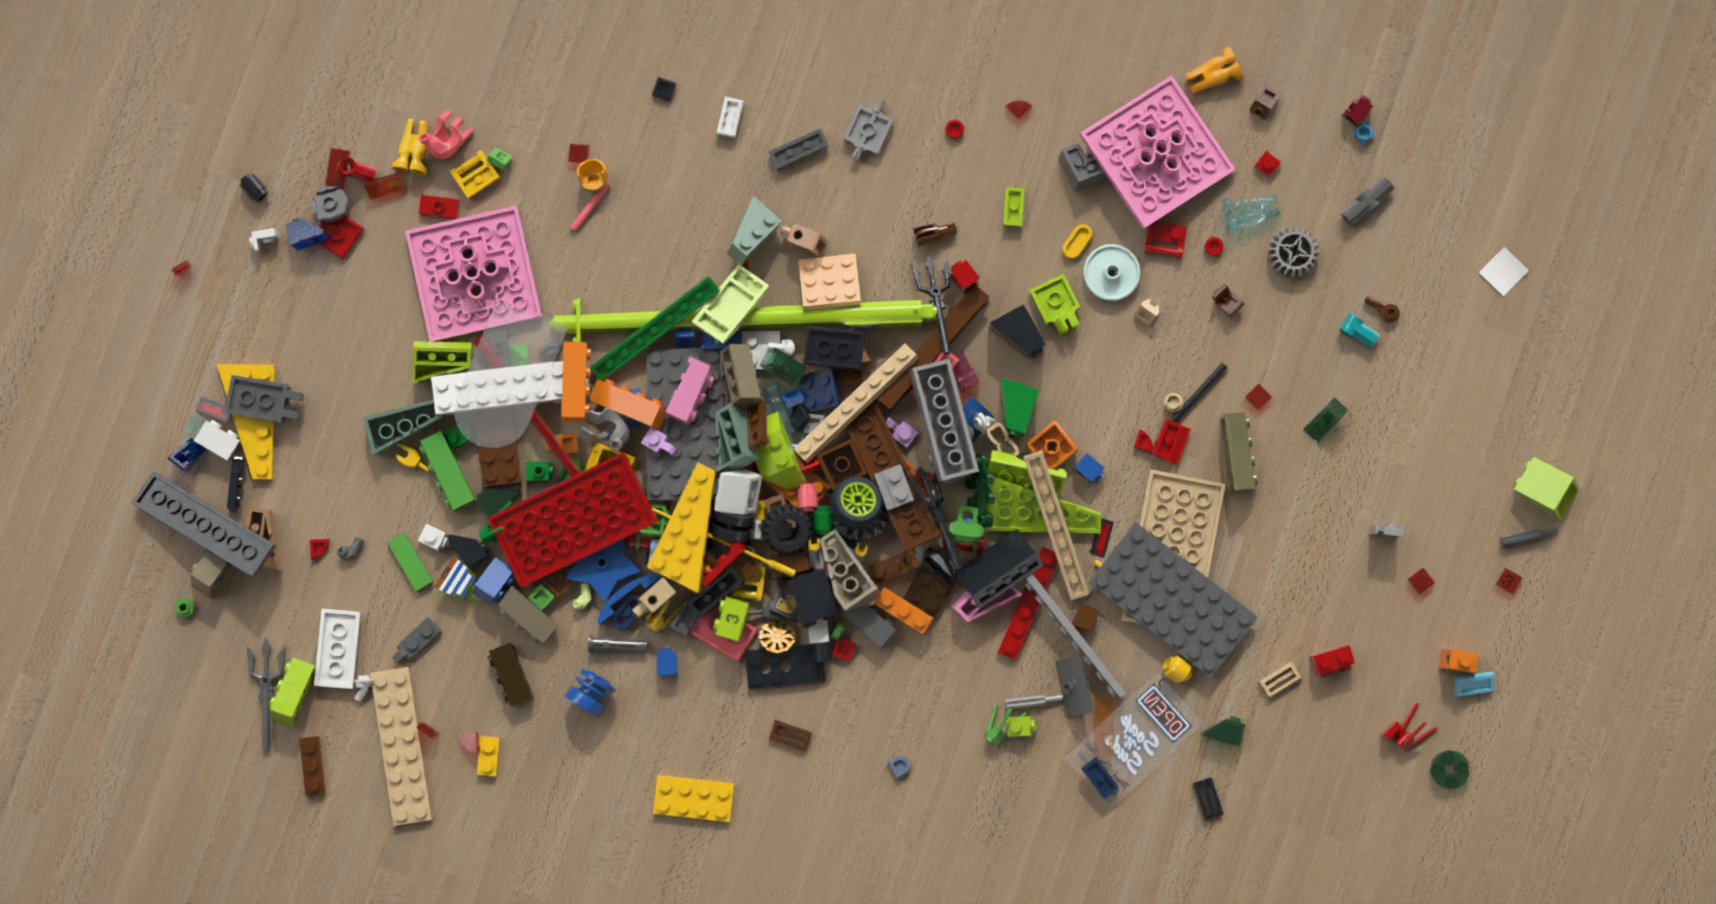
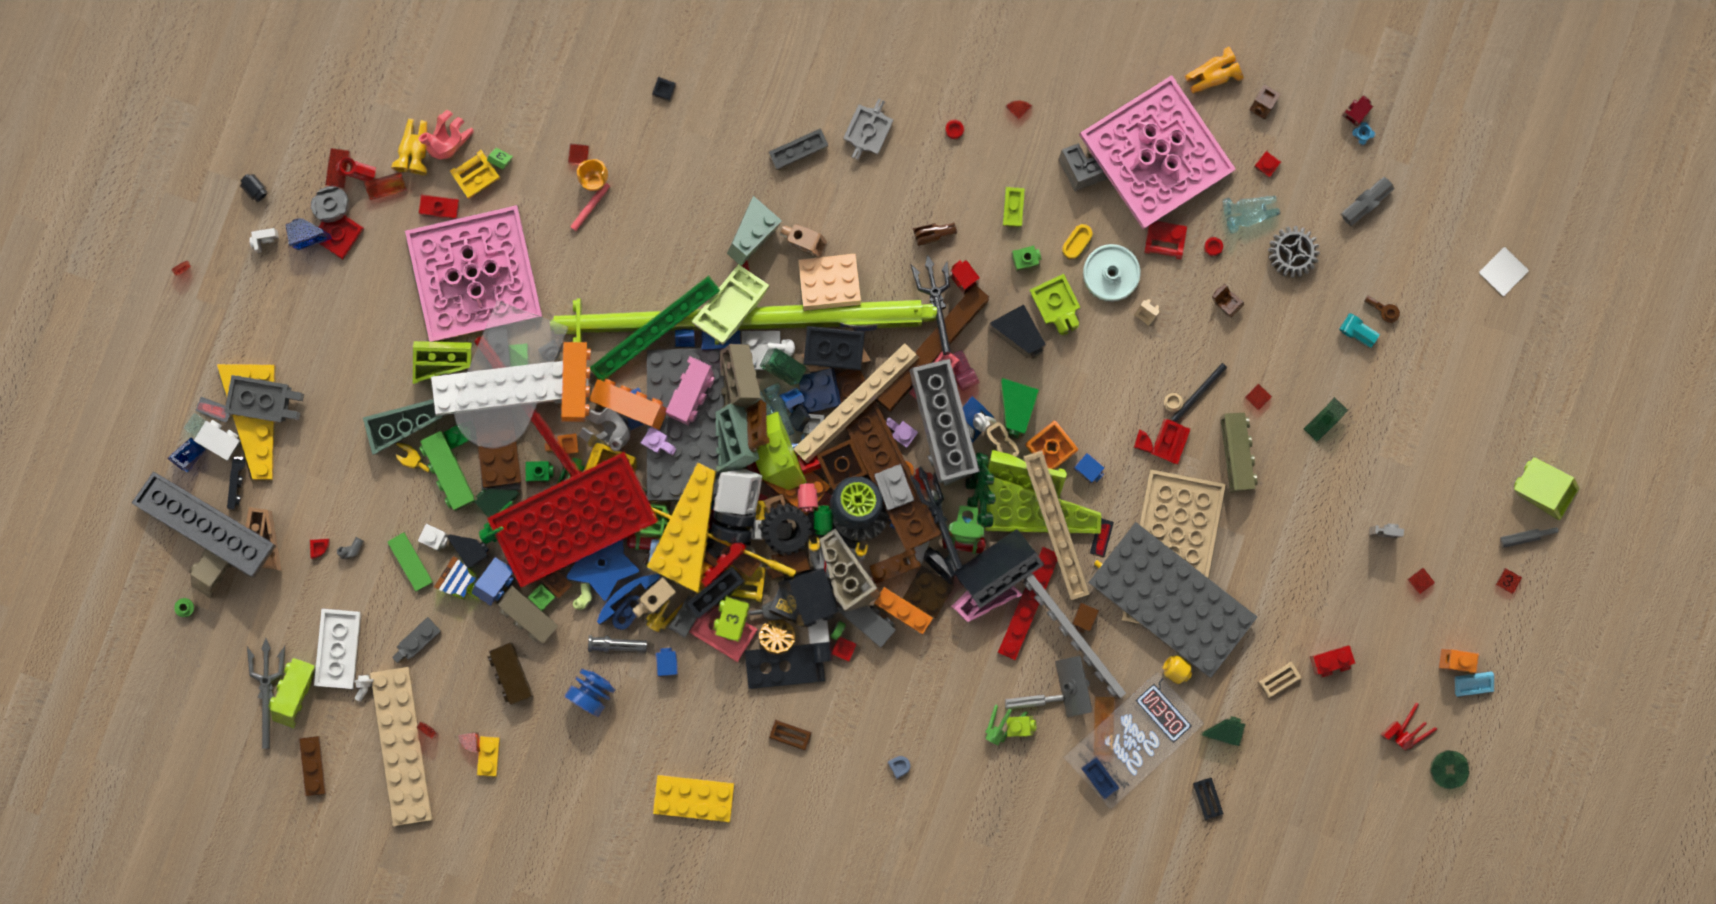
white plate [716,97,744,138] -> none
none -> bright green brick [1011,245,1042,272]

